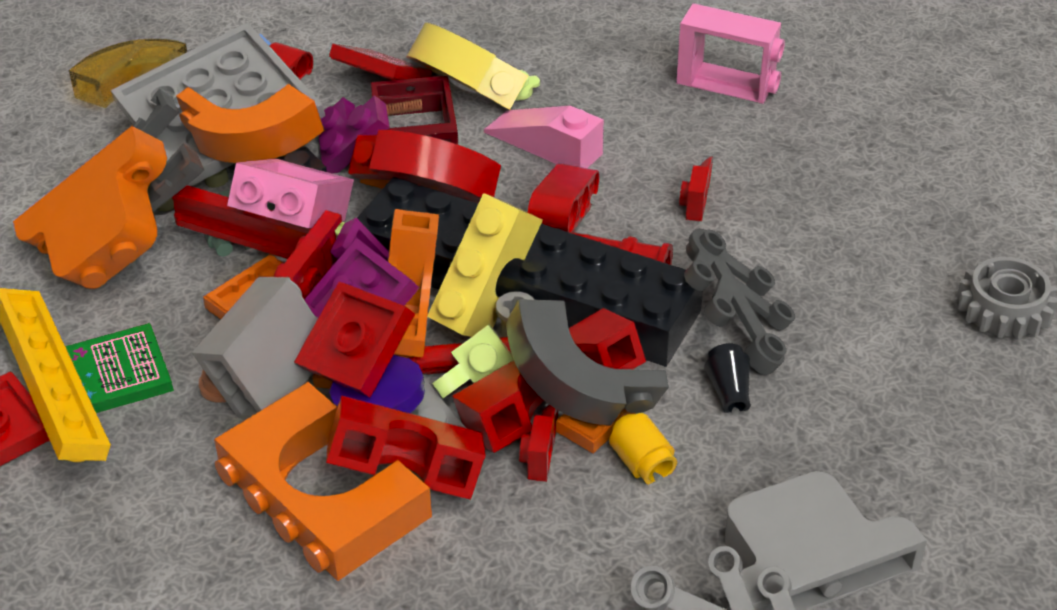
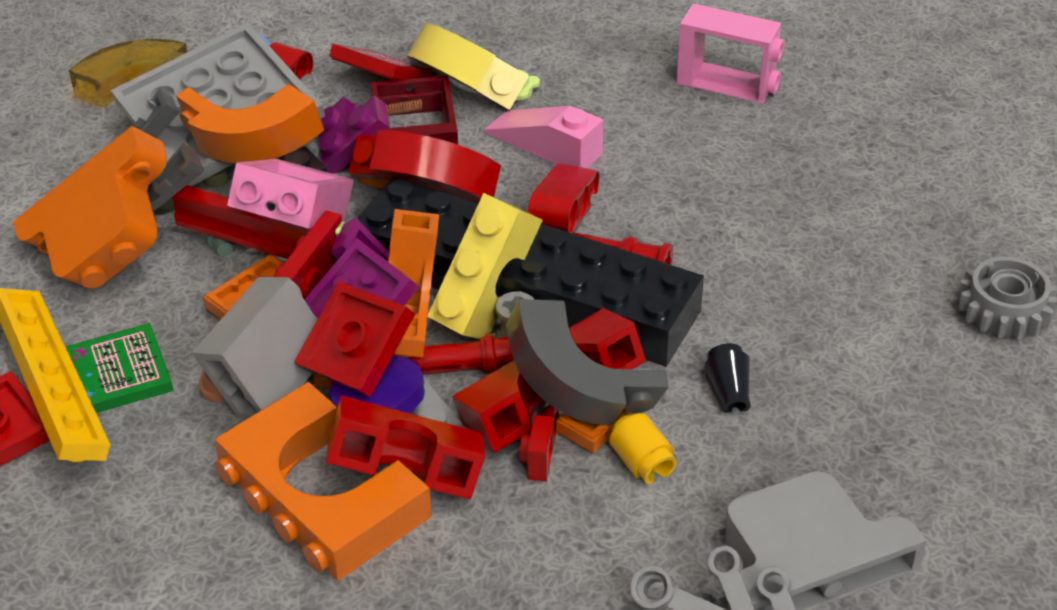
yellowish green plate [432,324,514,398] -> none
red plate [679,156,713,222] -> none
dark grey plant [684,228,795,375] -> none

